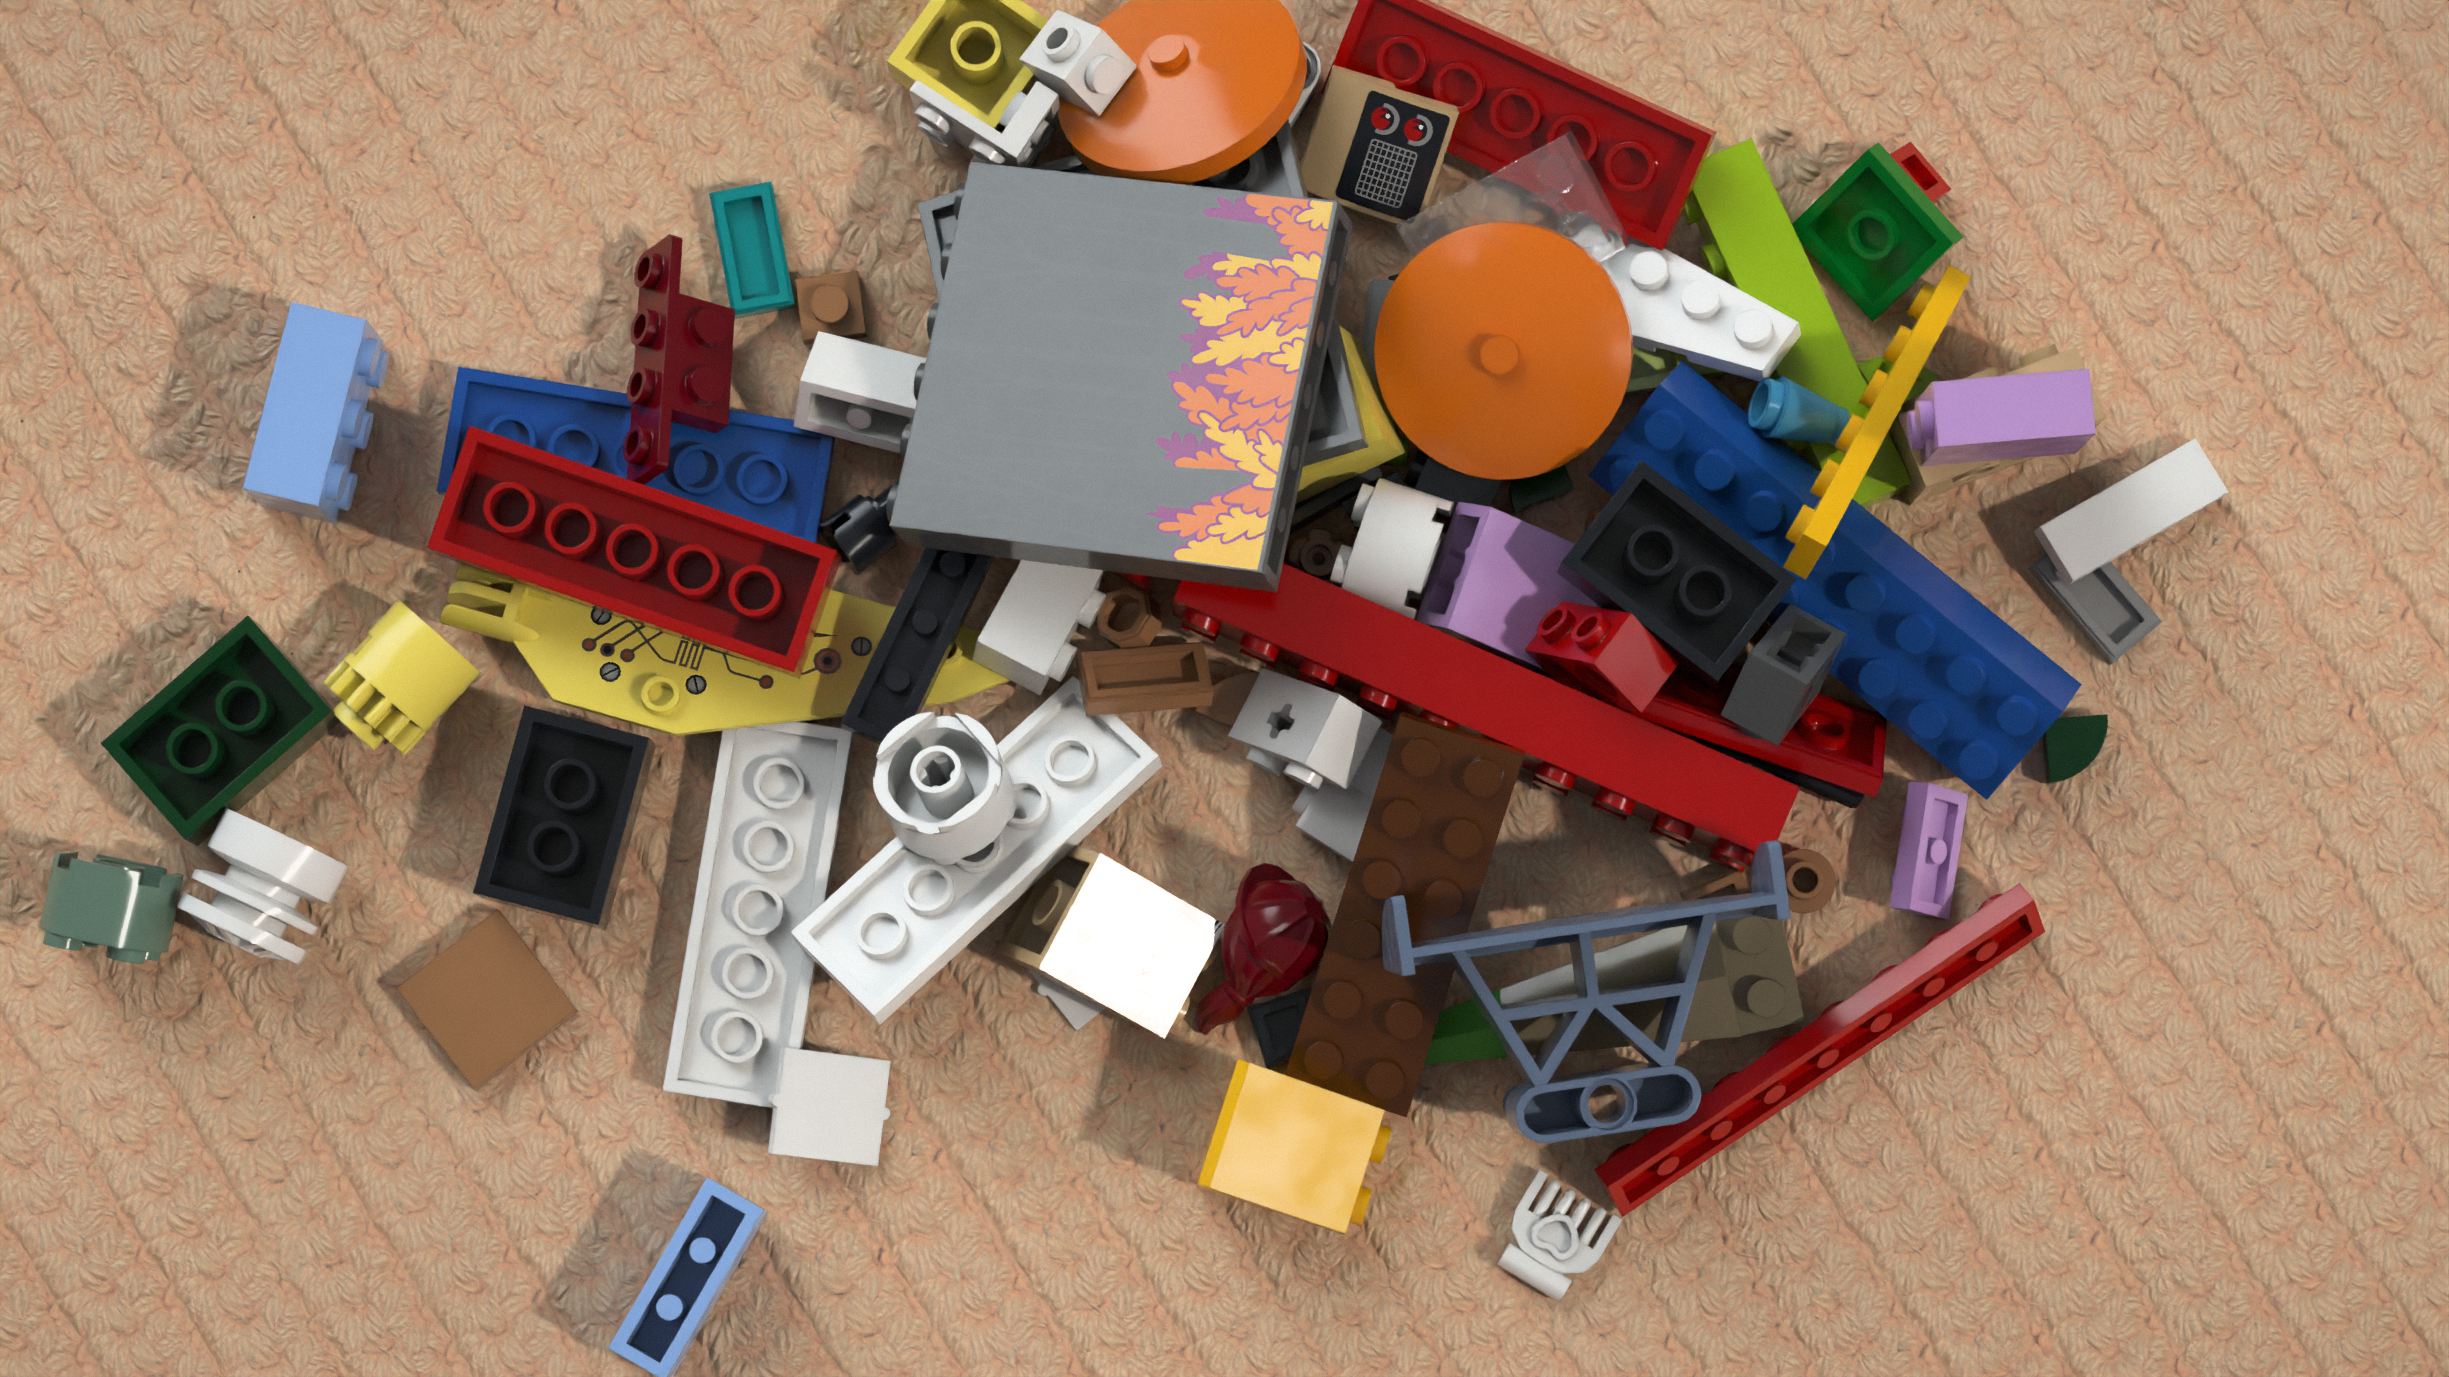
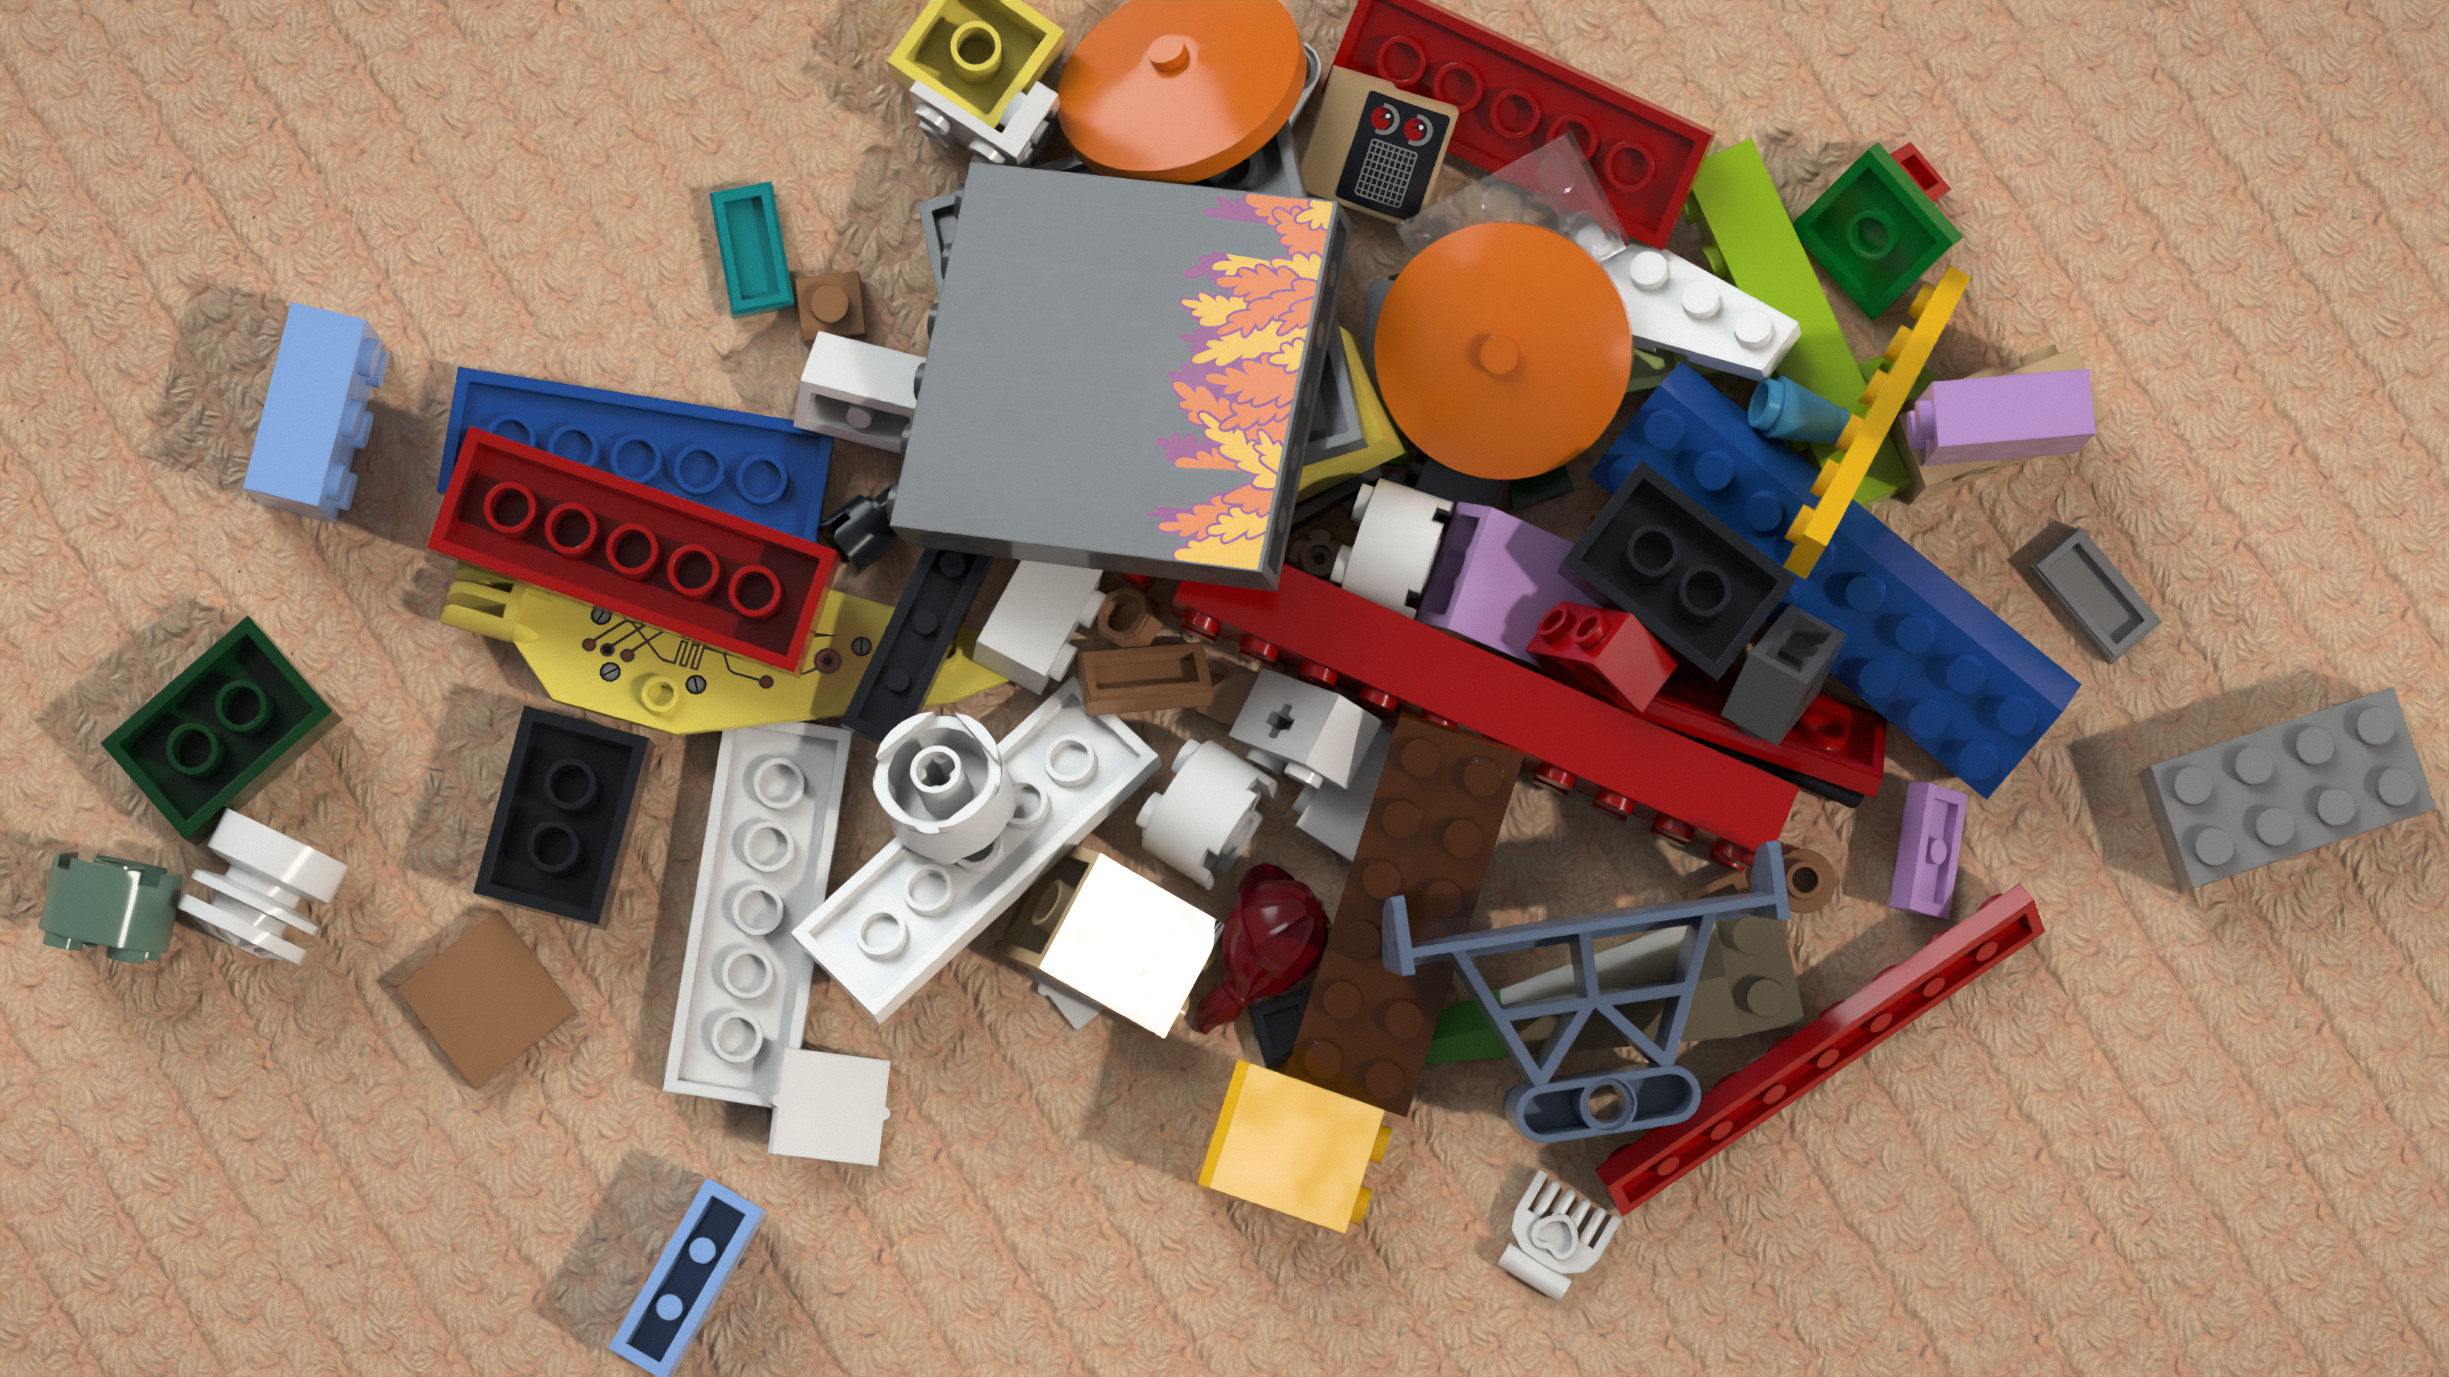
light yellow gear [323,599,481,755] -> none
dark red bracket [623,234,735,485] -> none
white brick [1019,9,1137,116] -> none
white tile [2034,438,2228,586] -> none
dark green tile [2042,714,2108,785] -> none
none -> white brick [1135,739,1277,890]
none -> light grey brick [2138,687,2436,894]

